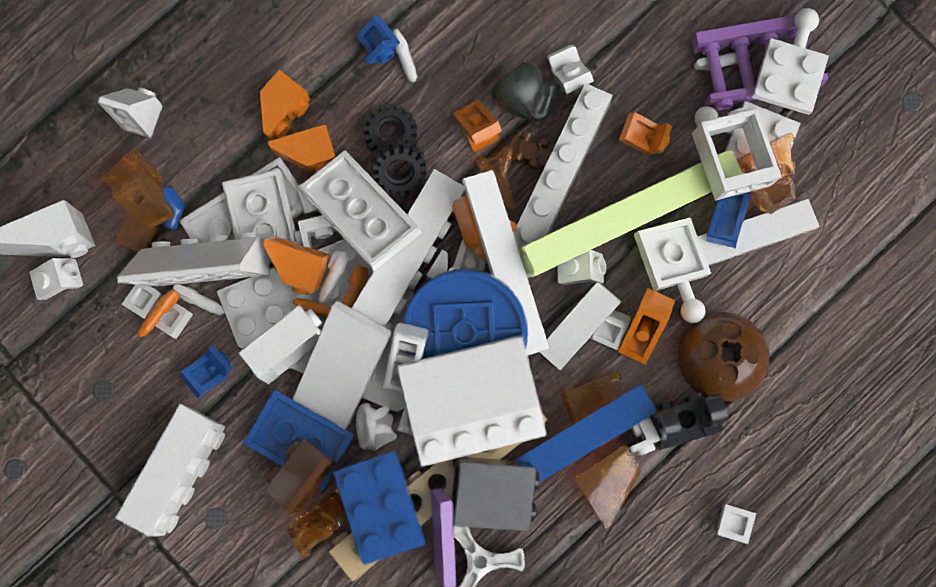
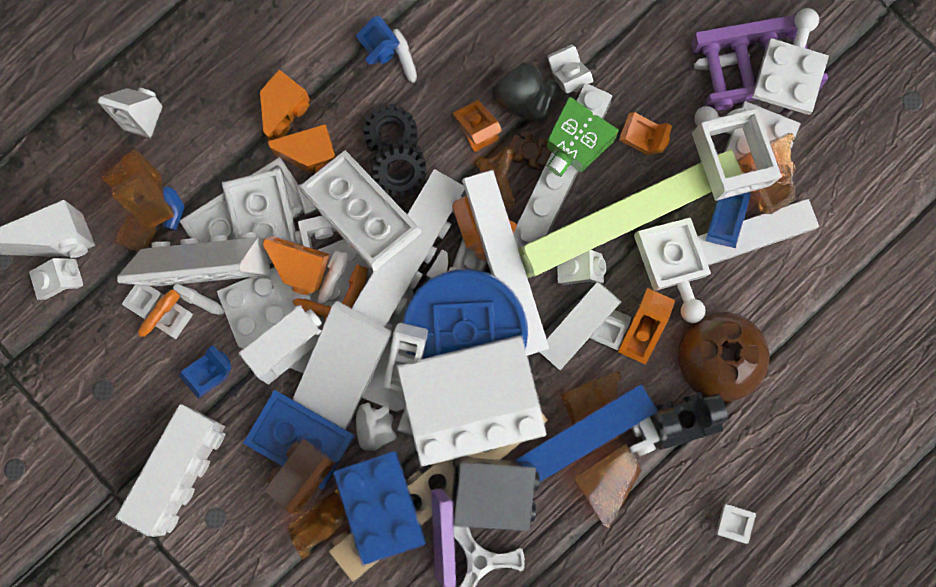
none -> bright green torso [547,97,618,177]

